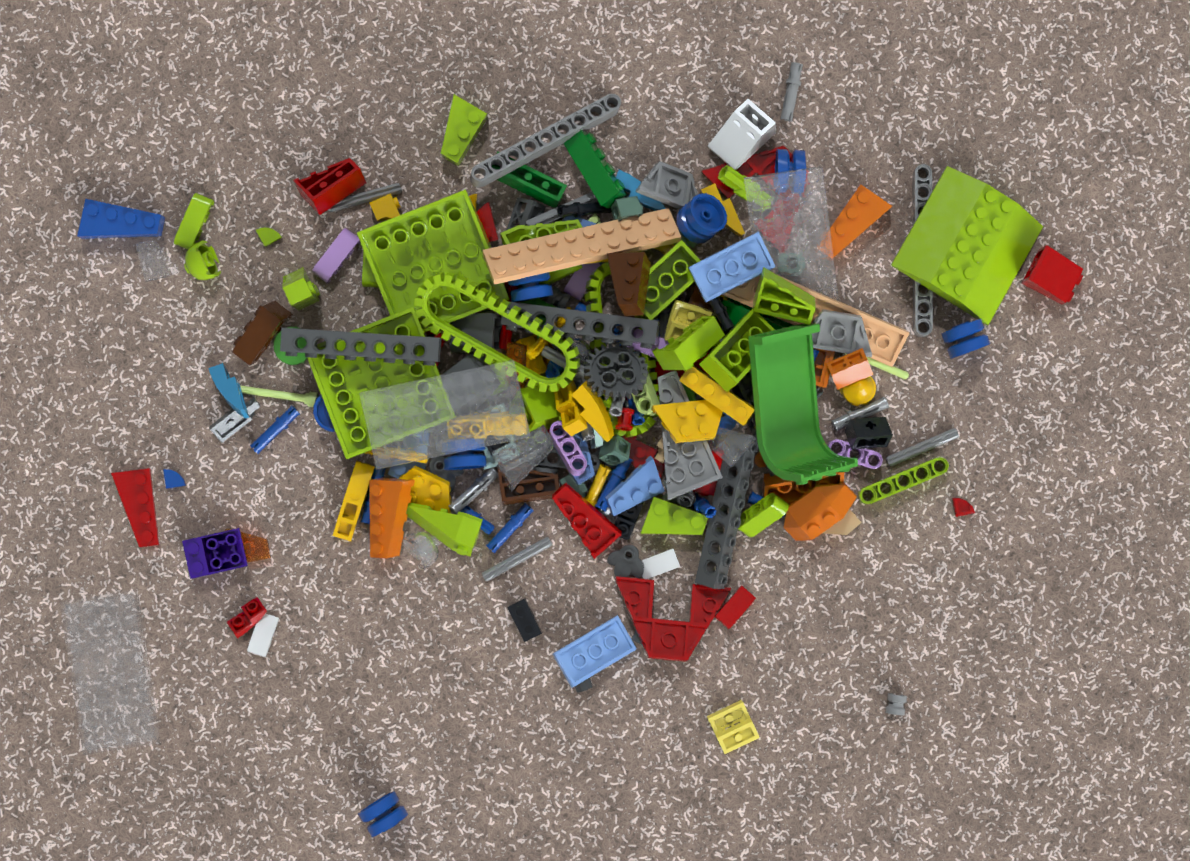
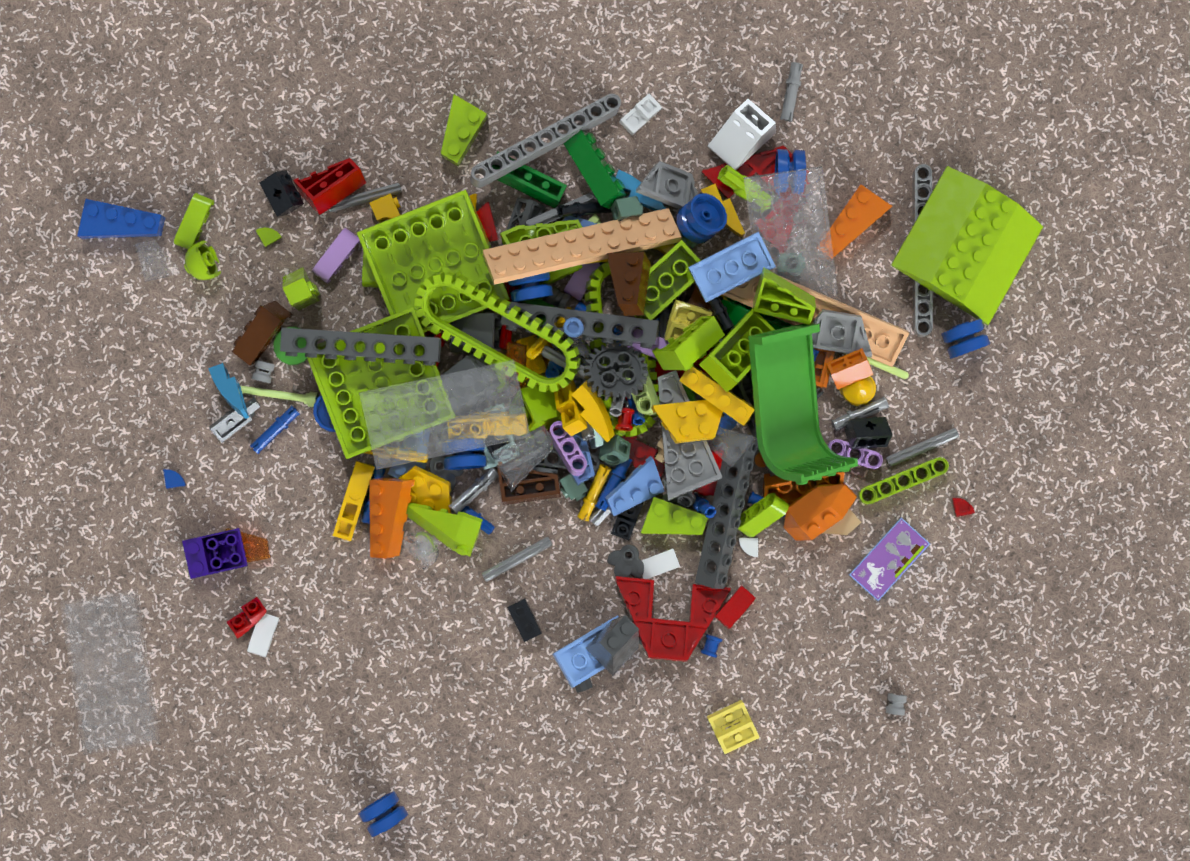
red wing [111,468,160,547] -> none
blue pin [486,503,534,553] -> none
red wing [552,483,622,559] -> none
red slope [1021,245,1083,305] -> none
none -> light grey wheel [252,360,275,383]
none -> black brick [260,170,304,217]
none -> medium blue tile [563,317,584,338]
none -> dark grey slope [586,615,639,676]
none -> white slope [619,94,662,136]
none -> blue bush [700,634,723,658]
none -> white tile [739,538,758,557]
none -> medium lavender tile [849,518,930,601]

